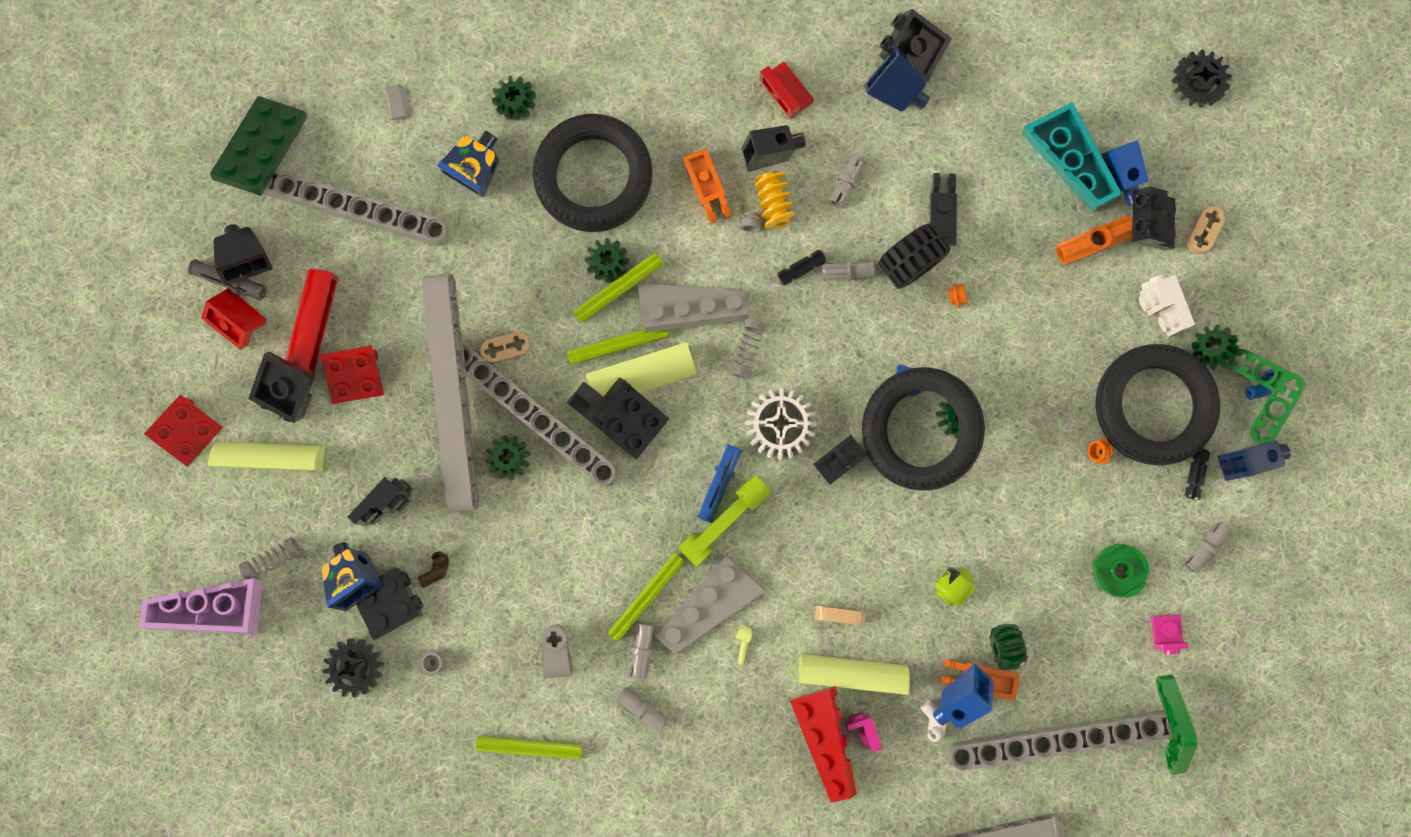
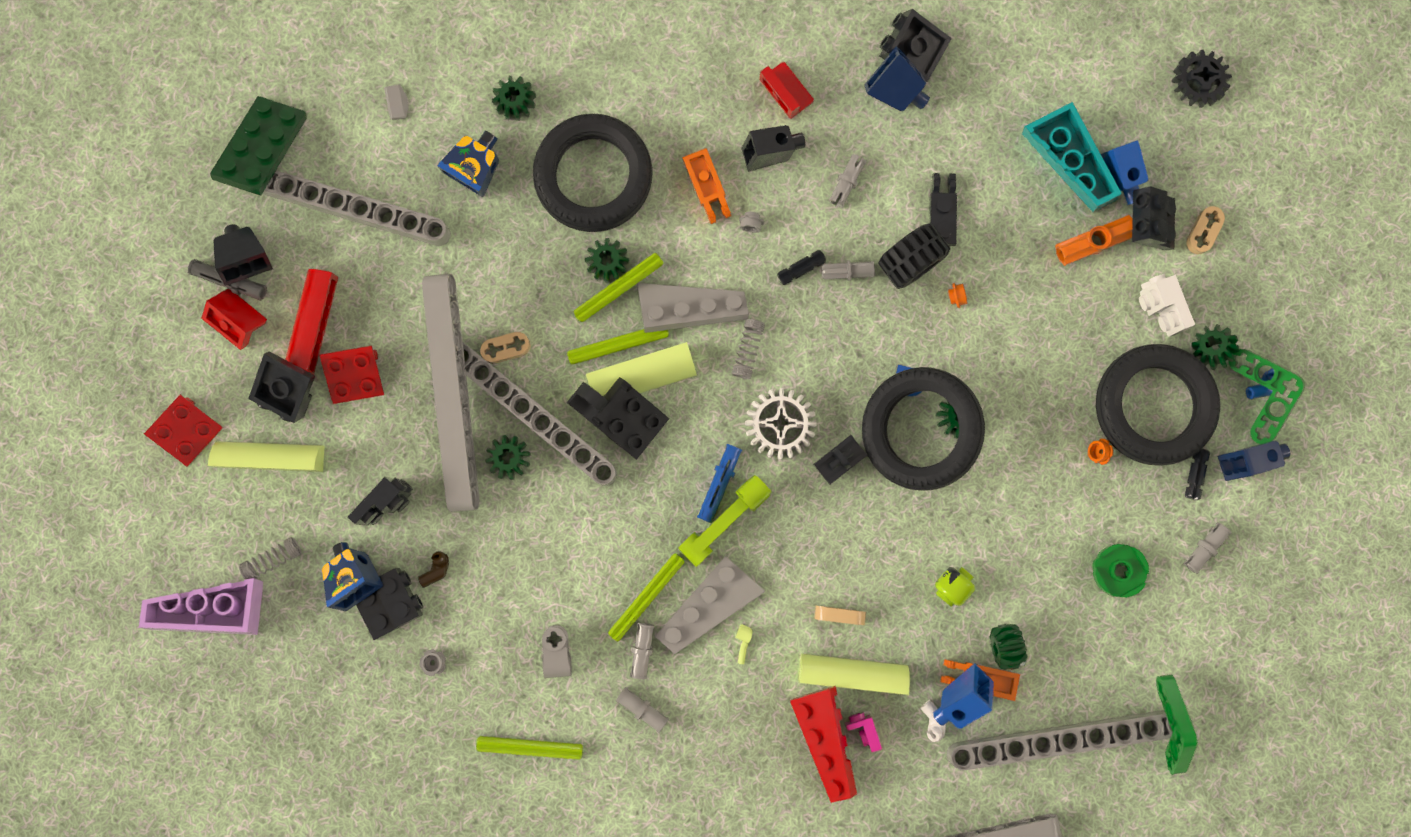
black gear [322,638,384,698] -> none
yellow piece [754,171,796,230] -> none
dark pink bracket [1151,614,1188,655] -> none

